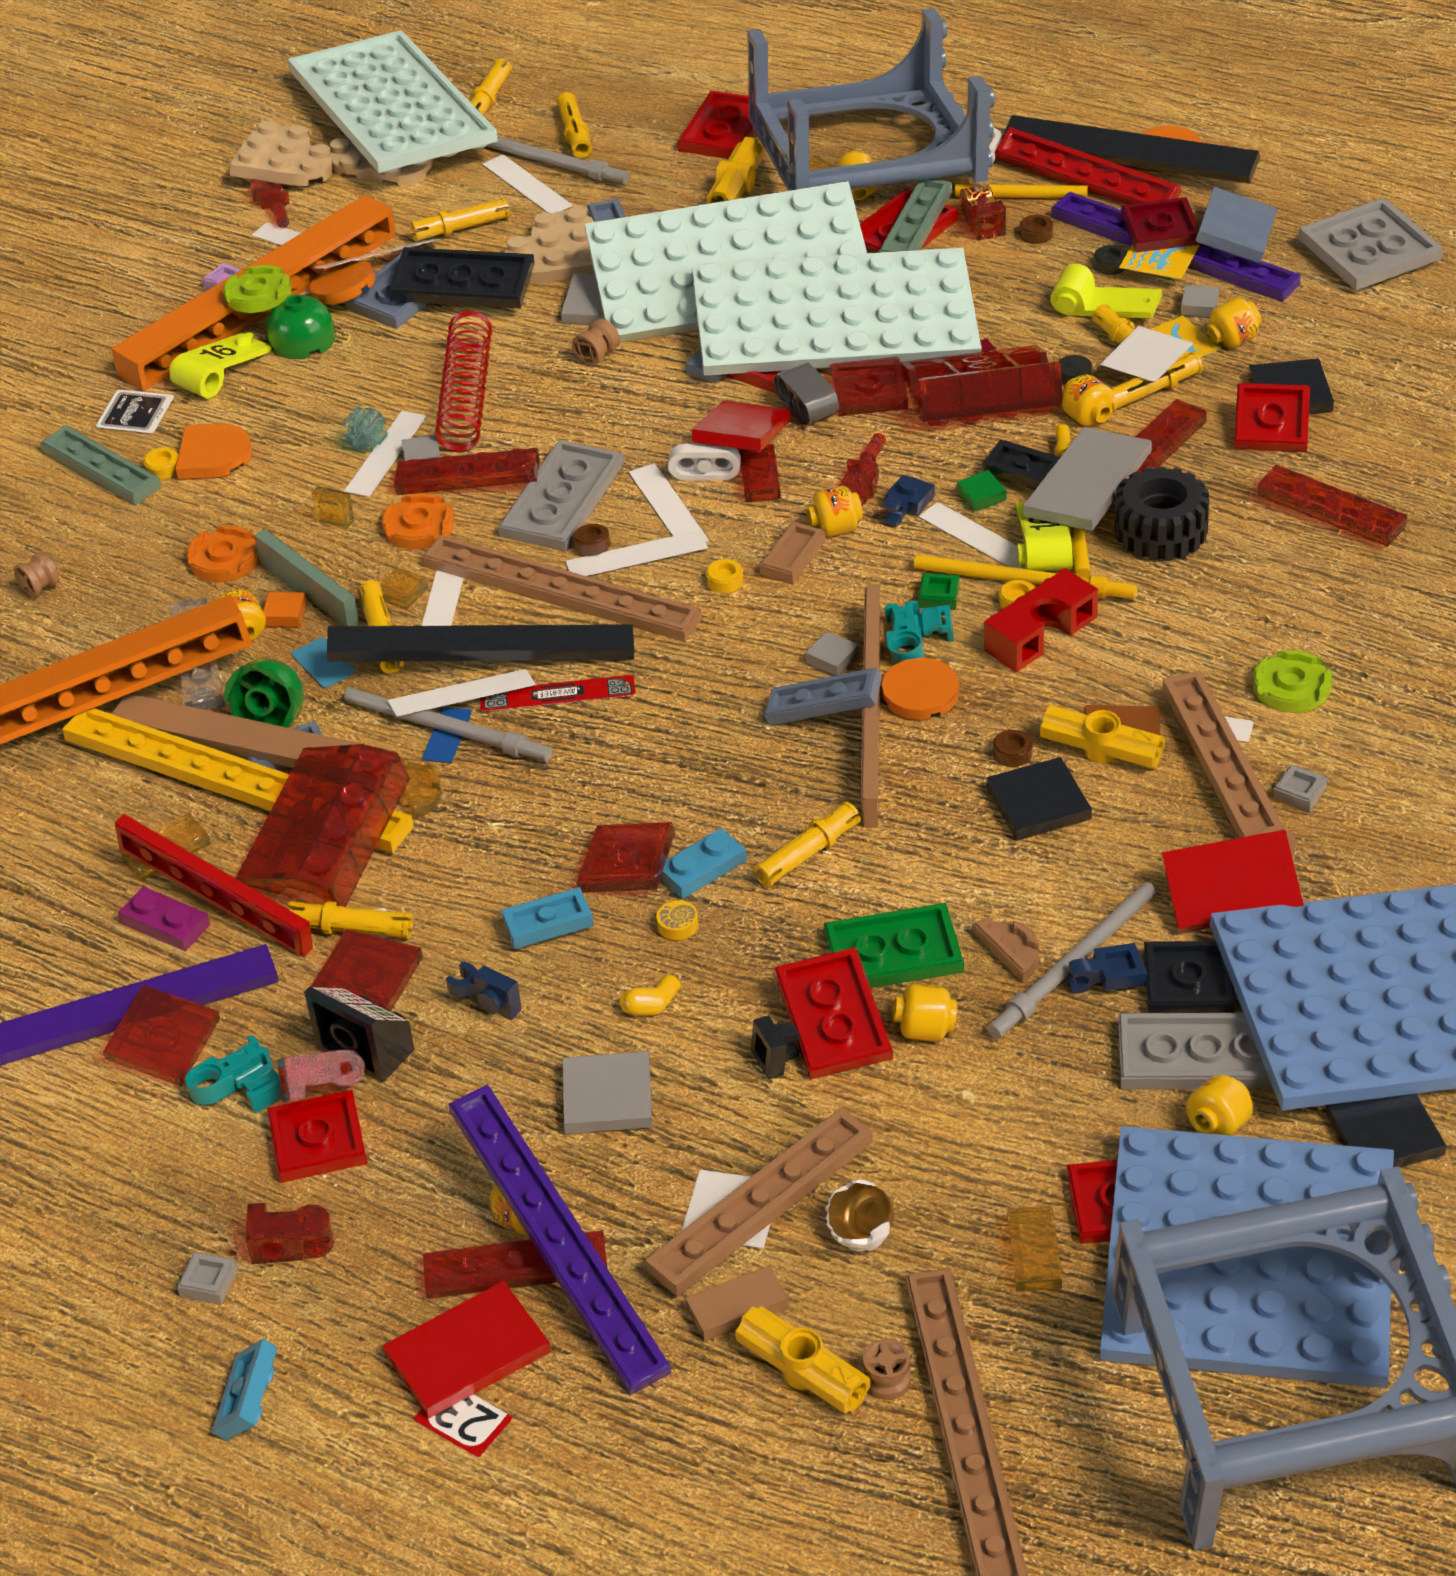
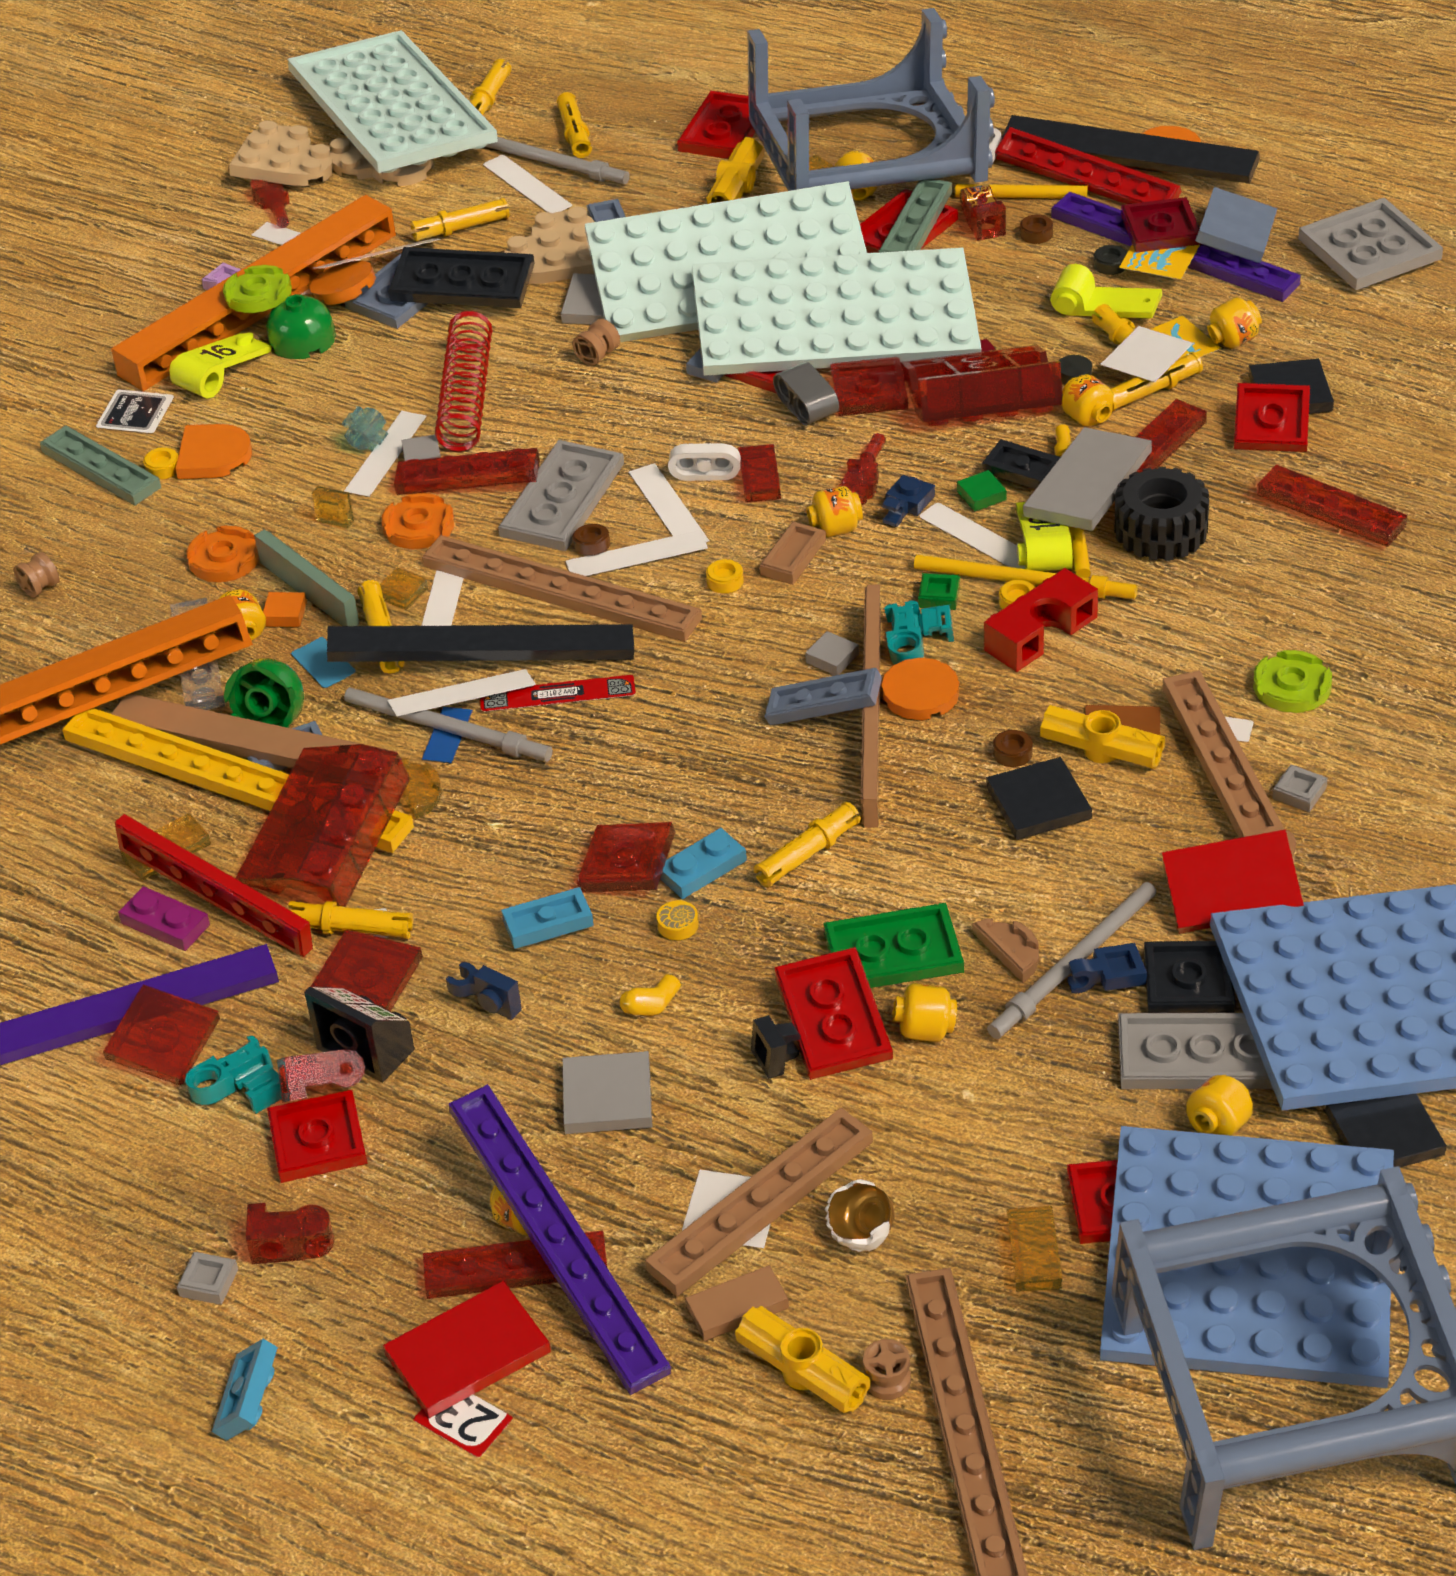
red tile [691,400,791,452] -> none
light grey tile [1181,285,1220,317] -> none

